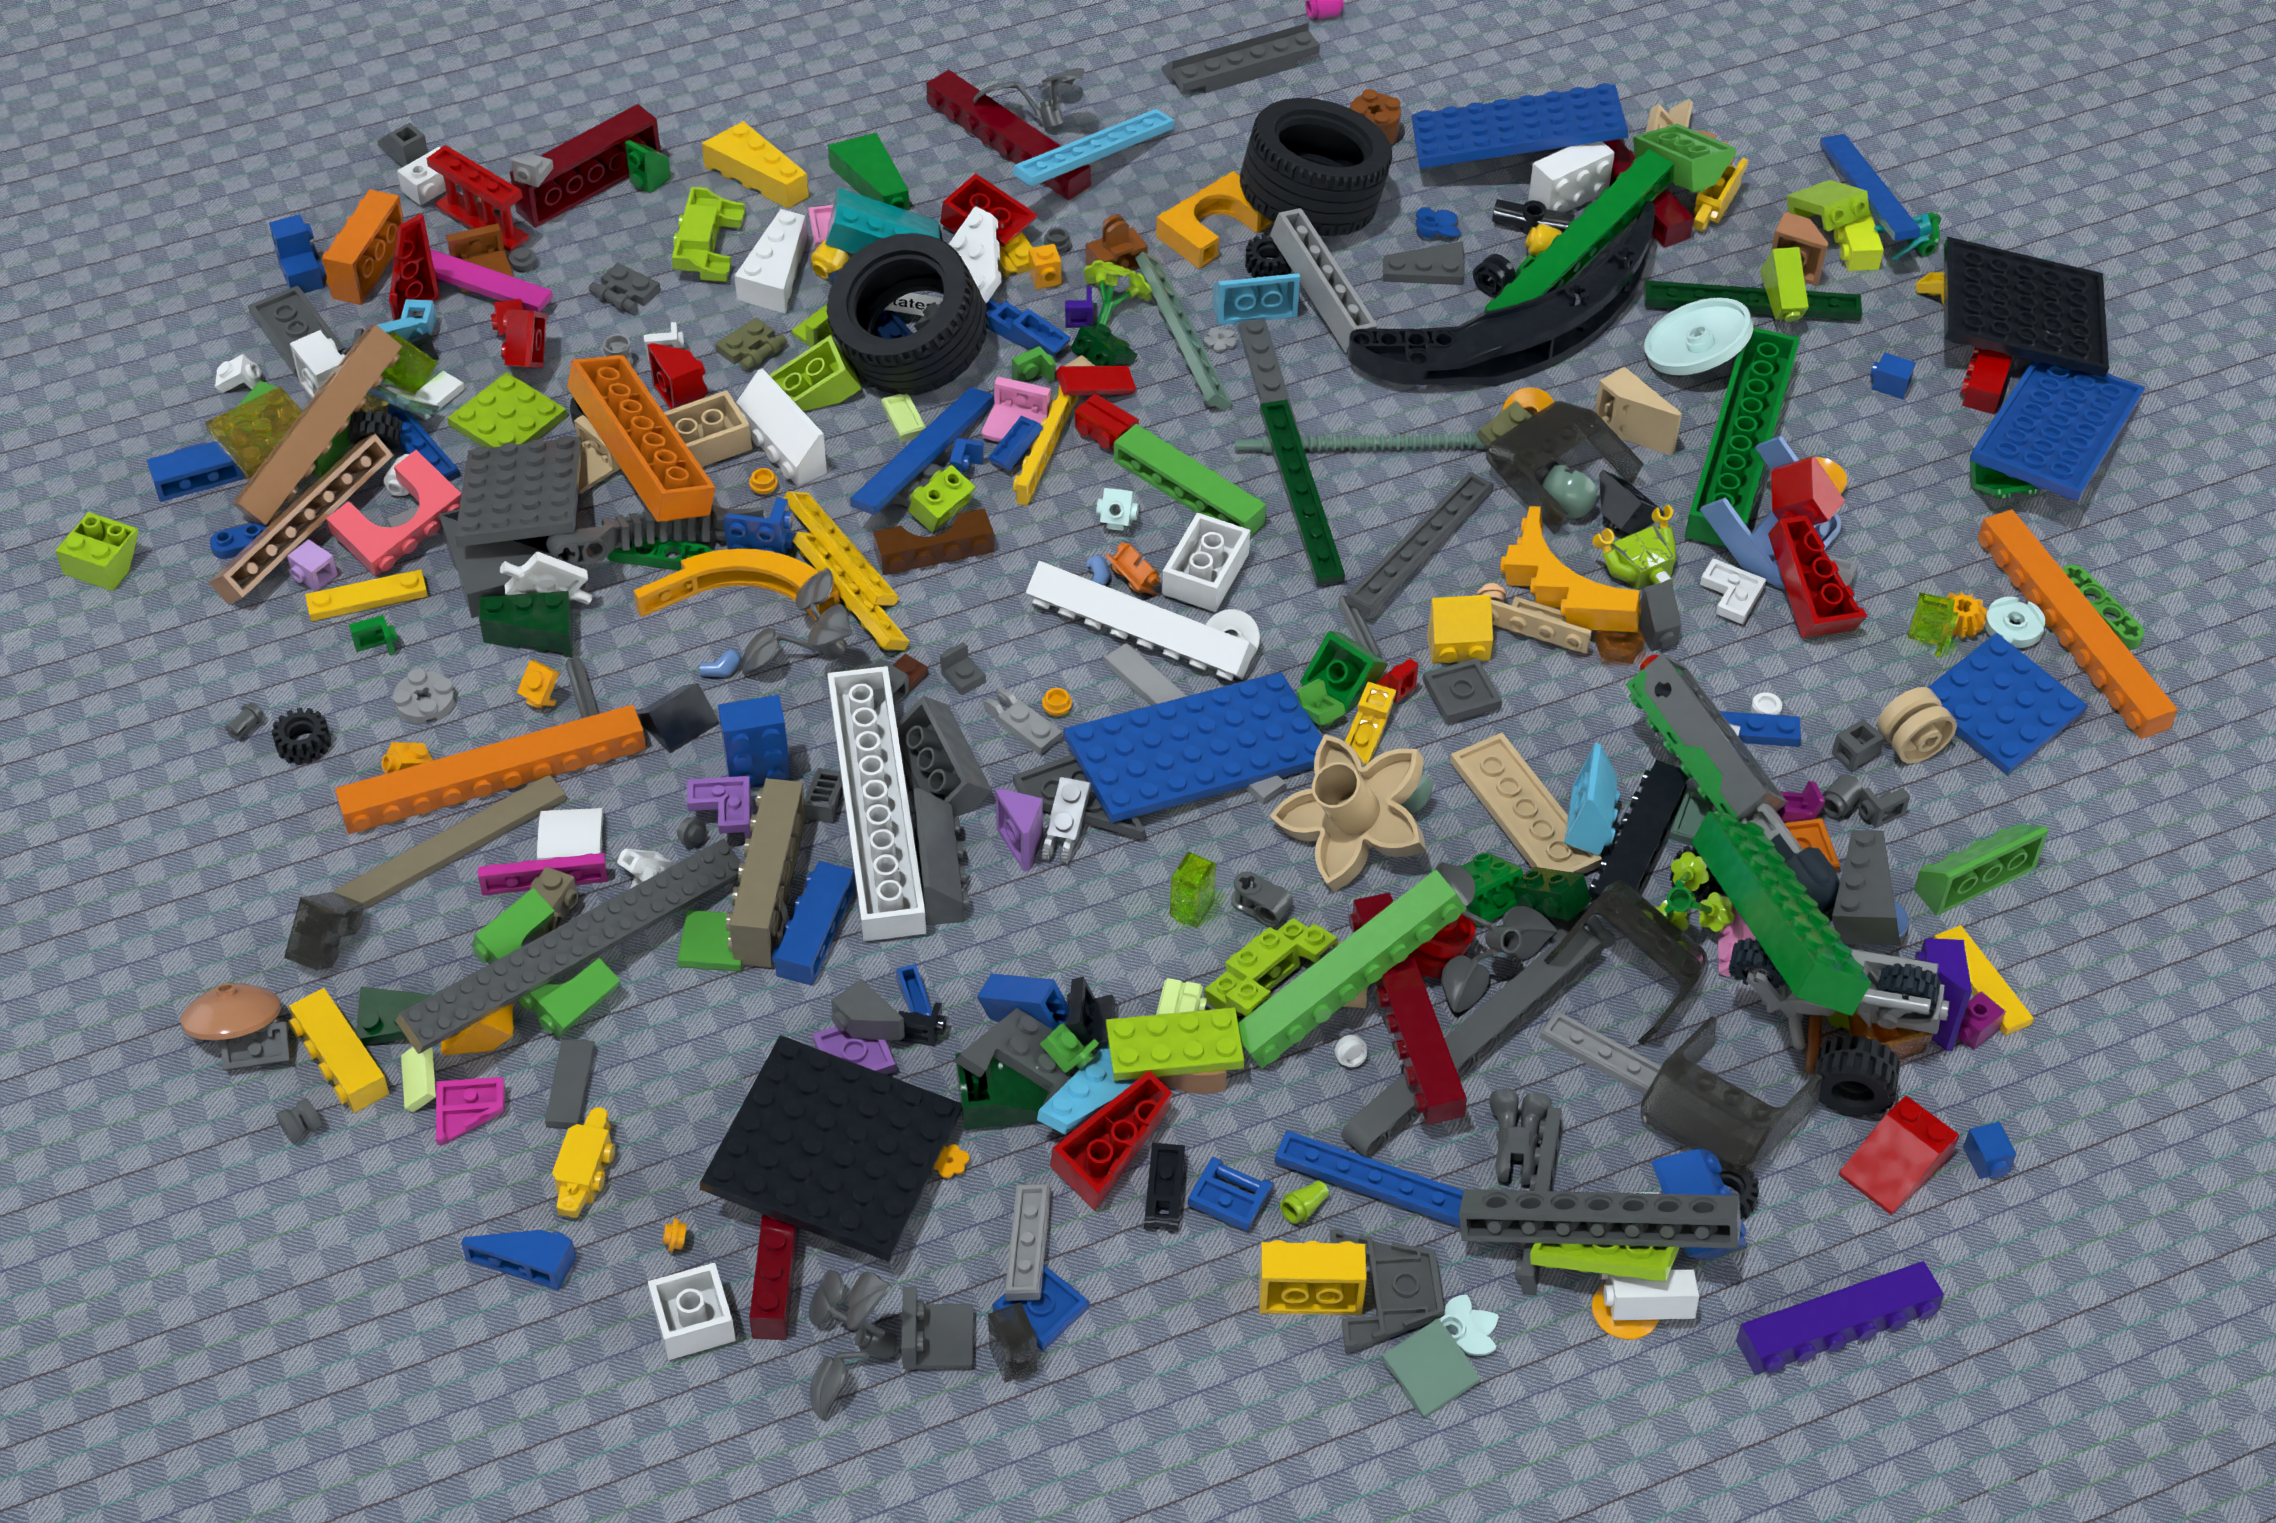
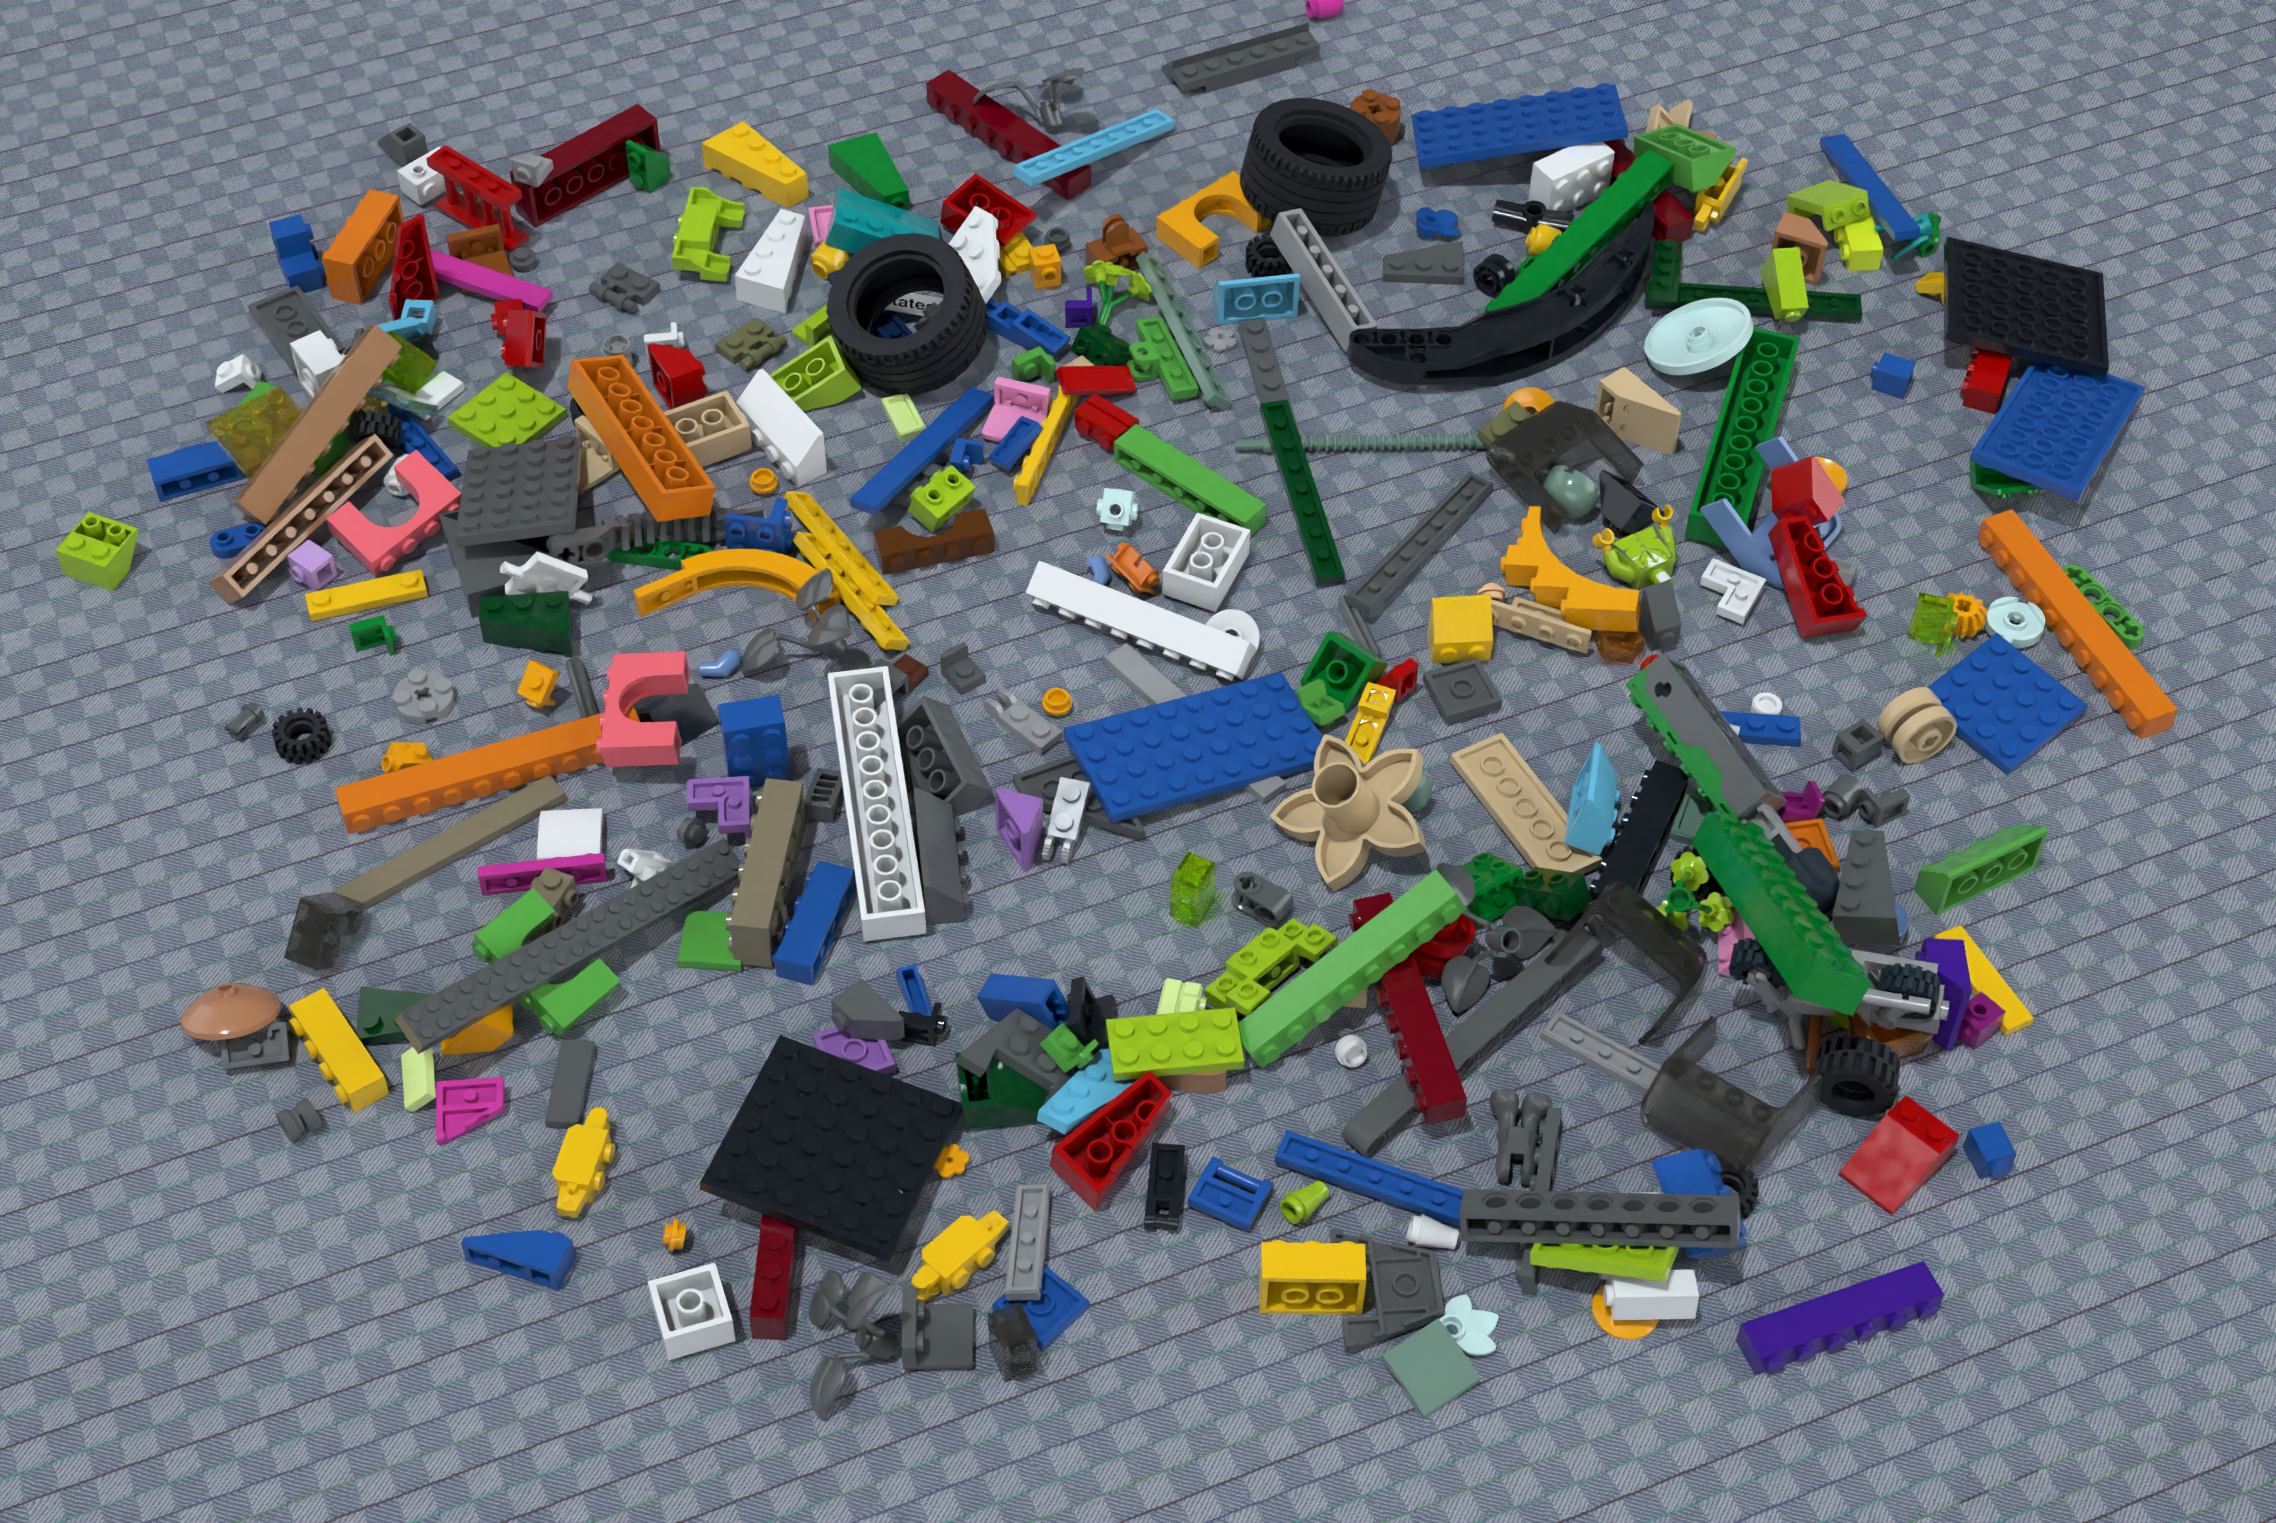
none -> coral arch [596,651,690,767]
none -> yellow hinge [911,1210,1009,1303]
none -> bright green plate [1126,316,1199,400]
none -> white cone [1406,1214,1459,1250]
none -> dark green plate [1649,239,1682,303]

